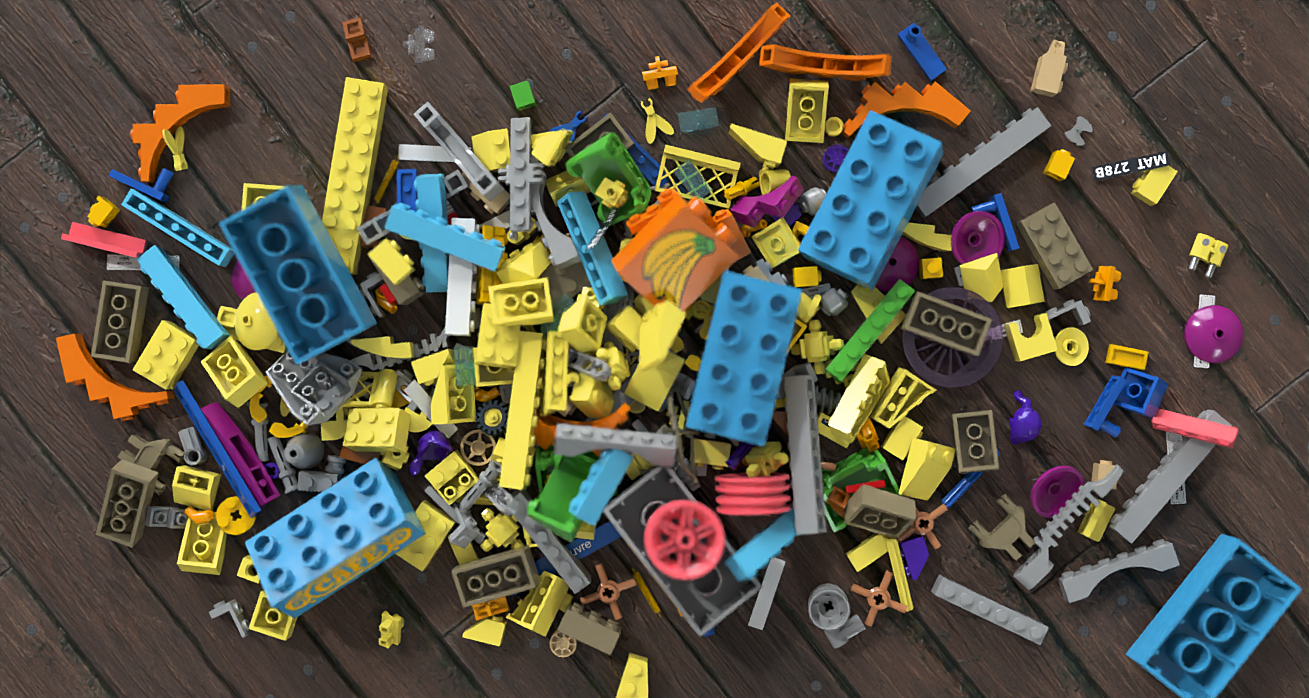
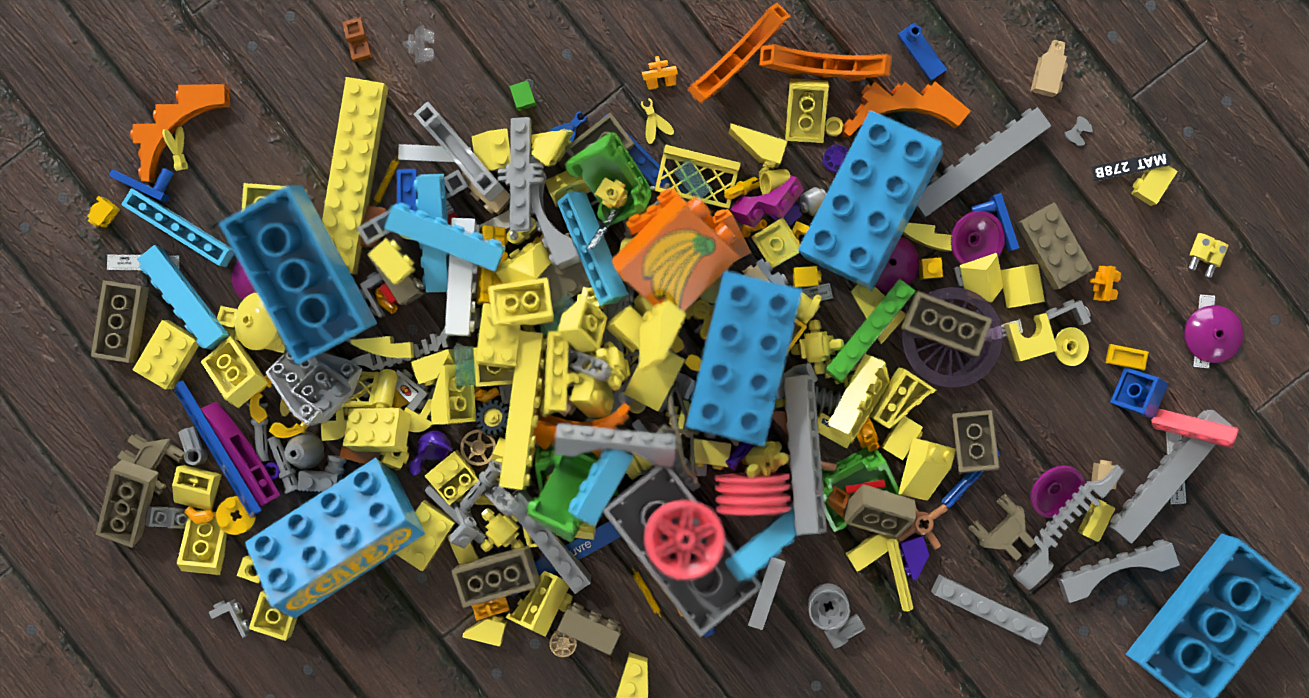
orange arch [56,334,174,422] -> none
coral fence [61,222,148,258] -> none
light yellow hips [379,611,404,648] -> none
white sticker [404,380,458,439] -> none
nougat bar [580,563,637,620] -> none
clear light blue plate [678,107,719,133] -> none
light grey head [820,288,848,316] -> none
nougat bar [851,570,908,627] -> none
dark purple piece [1009,390,1042,445] -> none
yellow brick [1043,149,1075,181] -> none
blue piece [1083,375,1127,438] -> none

